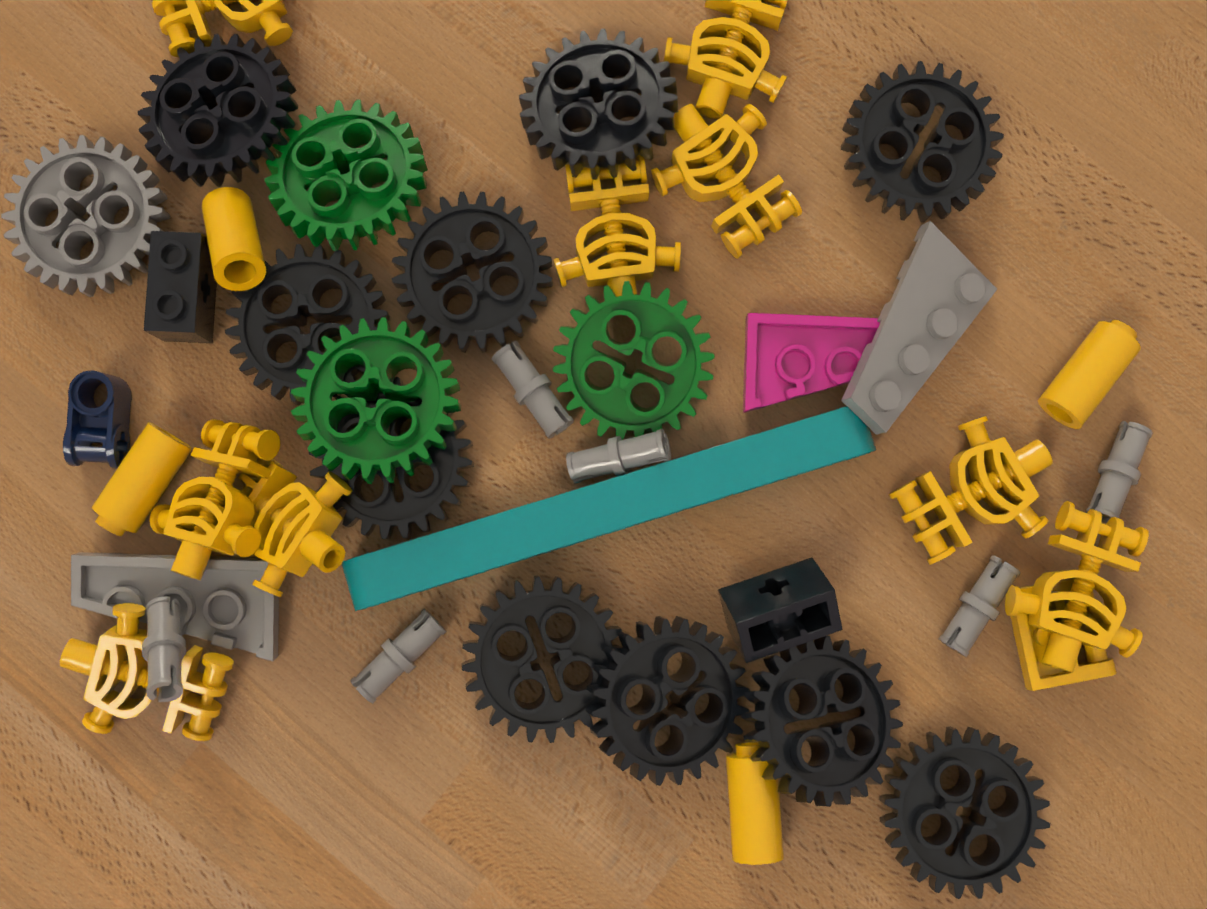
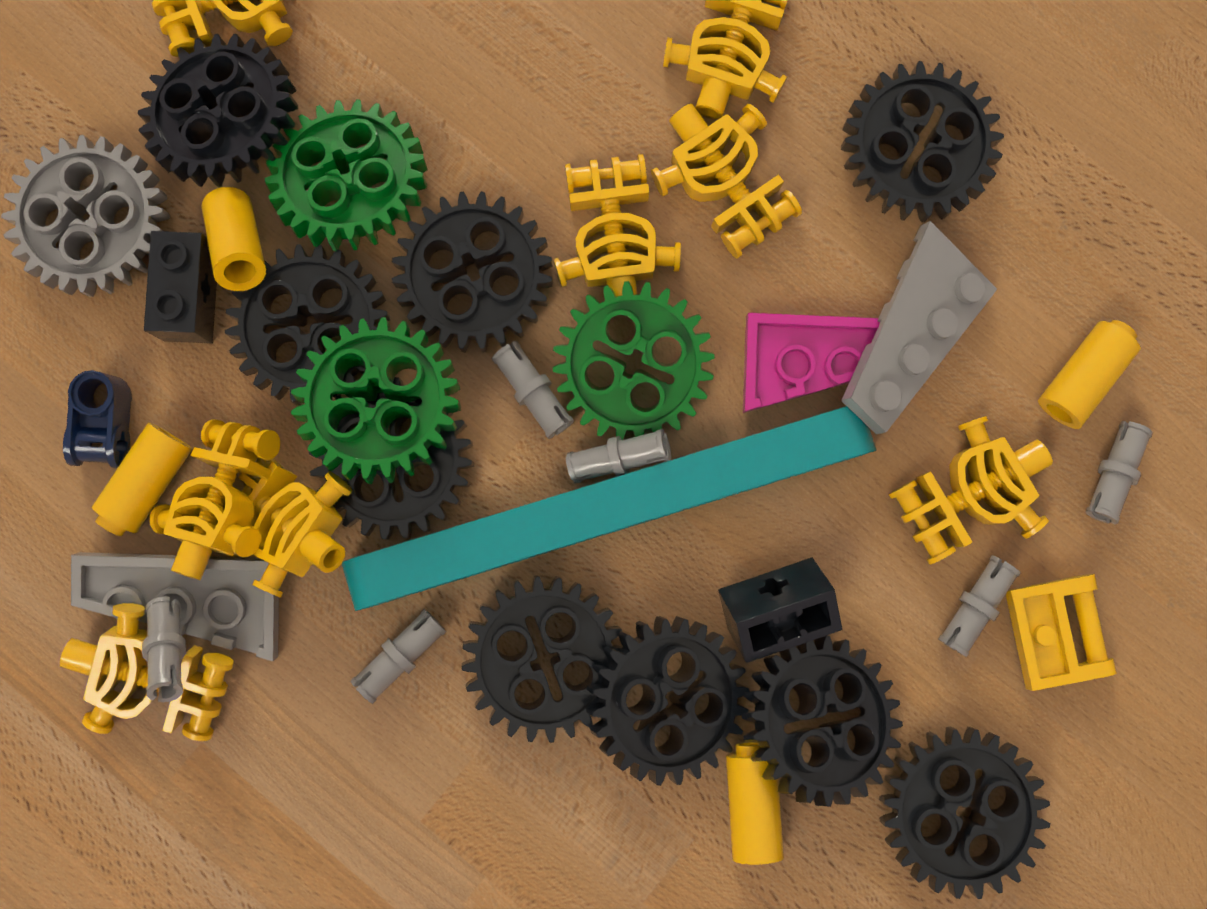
black gear [519,29,678,180] -> none
yellow piece [1005,501,1149,673] -> none

